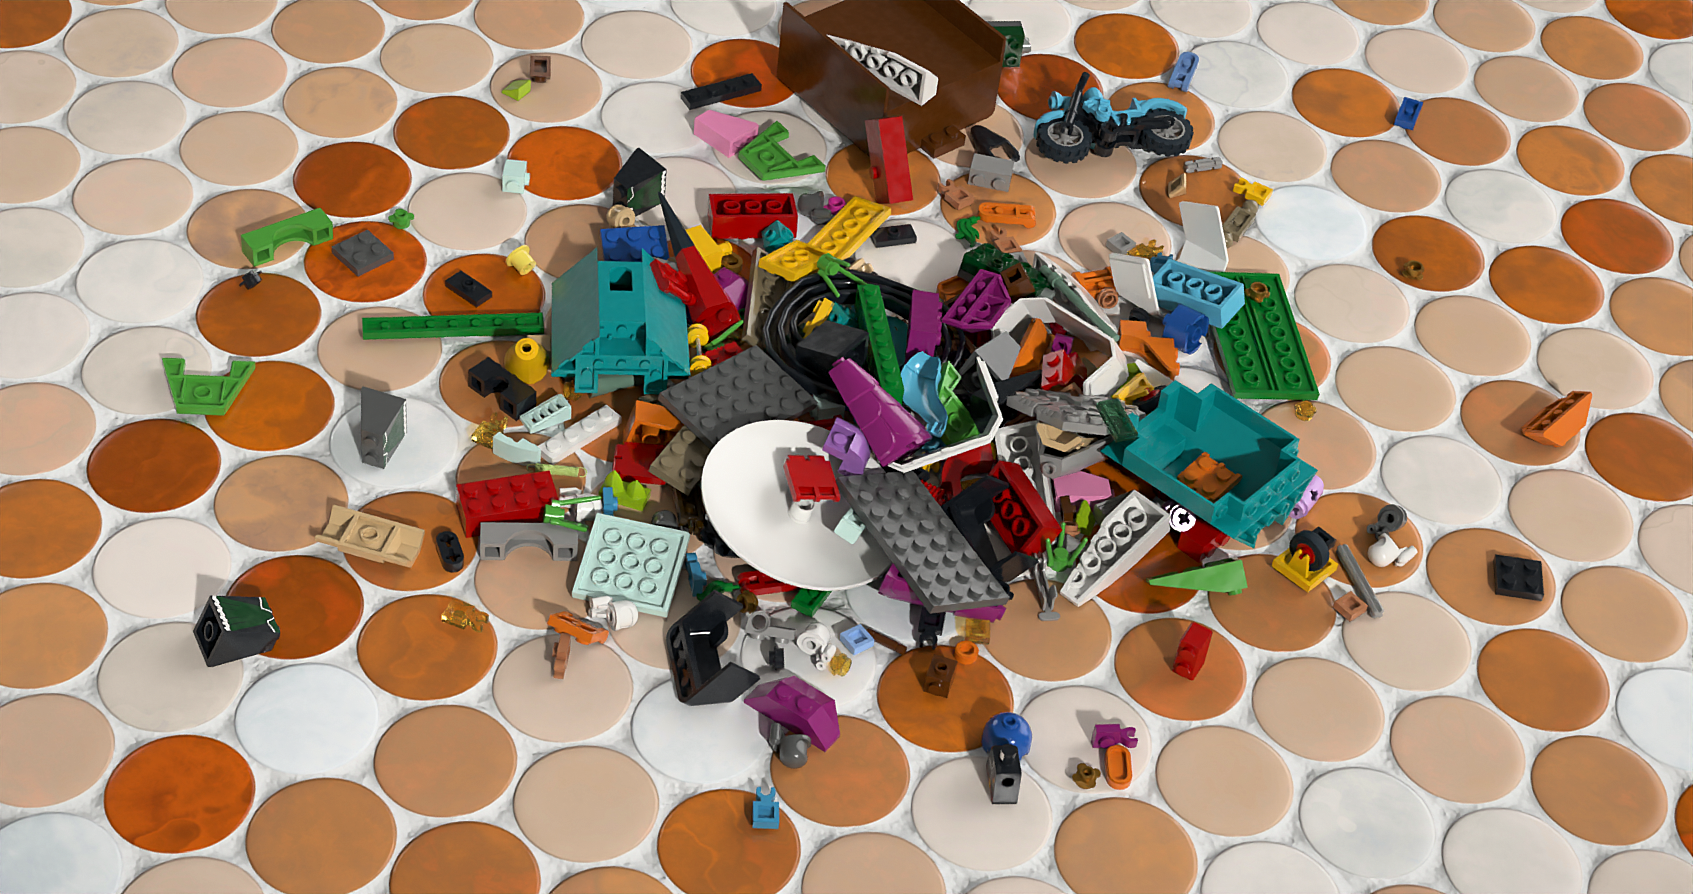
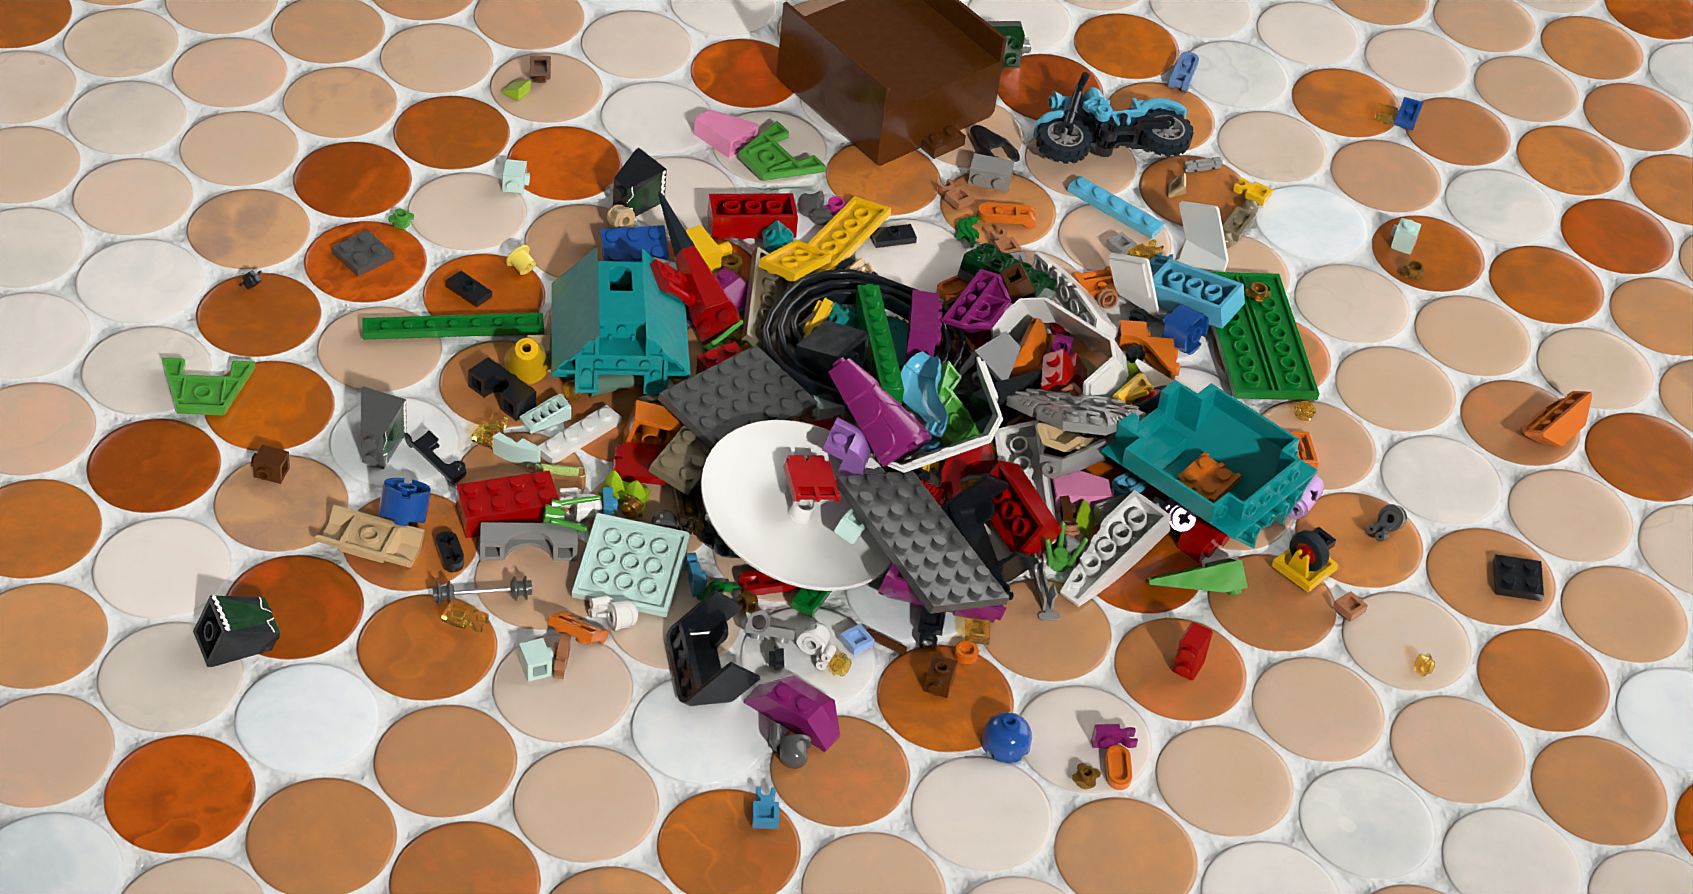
bright green arch [241,208,333,267] -> none
black plate [681,73,762,110] -> none
yellow axle [687,324,712,377] -> none
bright green plant [817,253,867,298] -> none
white wedge [827,35,938,106] -> none
red brick [865,116,913,204] -> none
black torso [986,744,1022,804] -> none
sand green bar [1040,265,1120,342] -> none
clear green plate [1096,398,1138,443] -> none
light grey axle [1336,544,1384,619] -> none
white piece [1367,533,1418,567] -> none
none -> reddish brown brick [251,445,290,484]
none -> blue brick [378,478,431,526]
none -> black piece [404,430,467,485]
none -> dark grey axle [432,576,532,606]
none -> light aqua brick [519,638,554,682]
none -> pearl gold plate [621,495,644,519]
none -> medium azure plate [1067,176,1164,239]
none -> medium azure plate [1111,471,1150,497]
none -> black plate [1126,344,1145,363]
none -> orange tile [1289,432,1319,469]
none -> clear yellow plate [1374,103,1399,125]
none -> light aqua brick [1390,218,1422,255]
none -> clear yellow plate [1414,654,1435,677]

